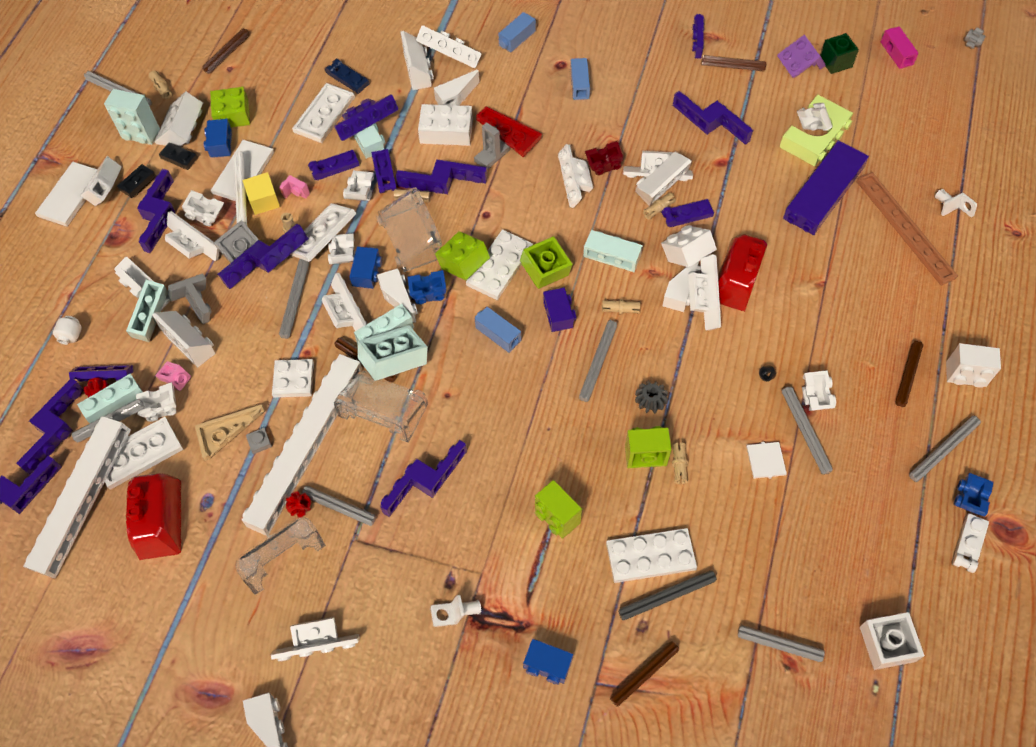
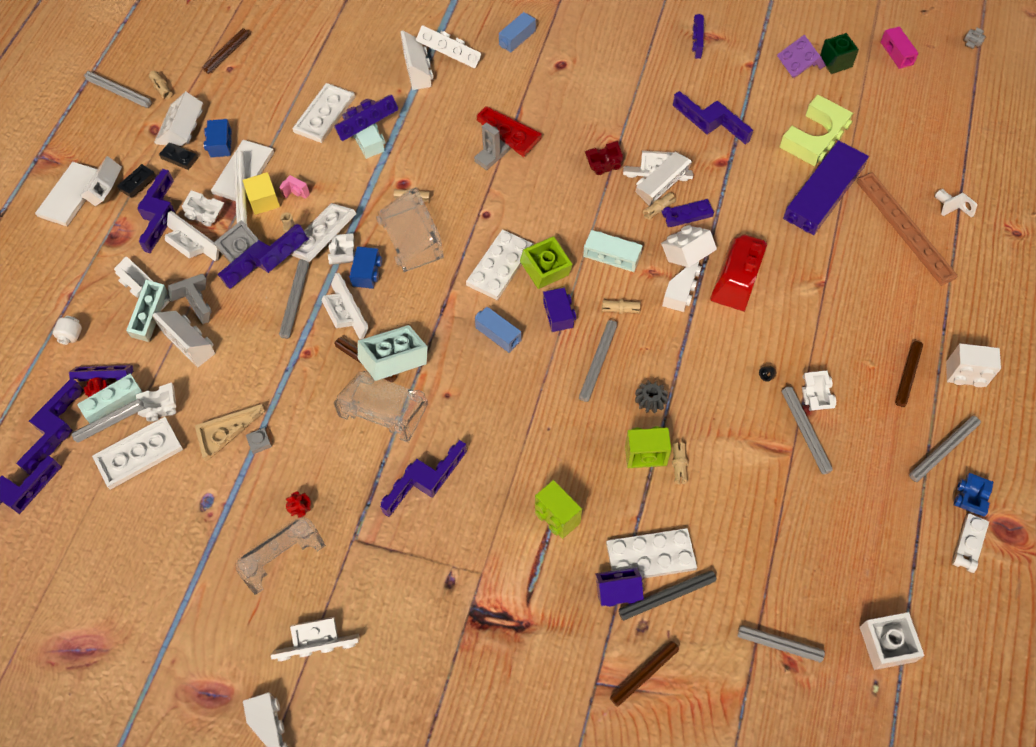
white brick [23,416,131,579] -> none
light aqua brick [104,89,160,145] -> none
red hips [126,473,181,560] -> none
bright pink bracket [155,361,191,391] -> none
lime brick [210,86,250,128] -> none
white brick [242,354,363,536] -> none
white plate [272,359,314,398] -> none
light grey axle [302,486,376,526] -> none
dark purple plate [308,150,360,180] -> none
dark blue plate [325,58,369,94] -> none
white cylinder [343,170,374,201] -> none
light aqua brick [354,304,414,344] -> none
dark purple plate [371,149,396,193] -> none
white slope [377,268,418,323] -> none
dark purple bracket [396,159,487,194] -> none
blue cylinder [407,270,446,304] -> none
white brick [418,104,473,146] -> none
white bracket [430,595,481,627] -> none
white slope [434,69,479,106] -> none
lime brick [435,231,490,281] -> none
blue brick [523,639,574,685] -> none
white bracket [558,144,593,208] -> none
medium blue brick [570,58,590,100] -> none
white bracket [688,254,721,331] -> none
reddish brown axle [701,55,766,71] -> none
white piece [746,442,787,479] -> none
white cylinder [797,103,833,131] -> none
none -> dark purple brick [595,567,644,607]

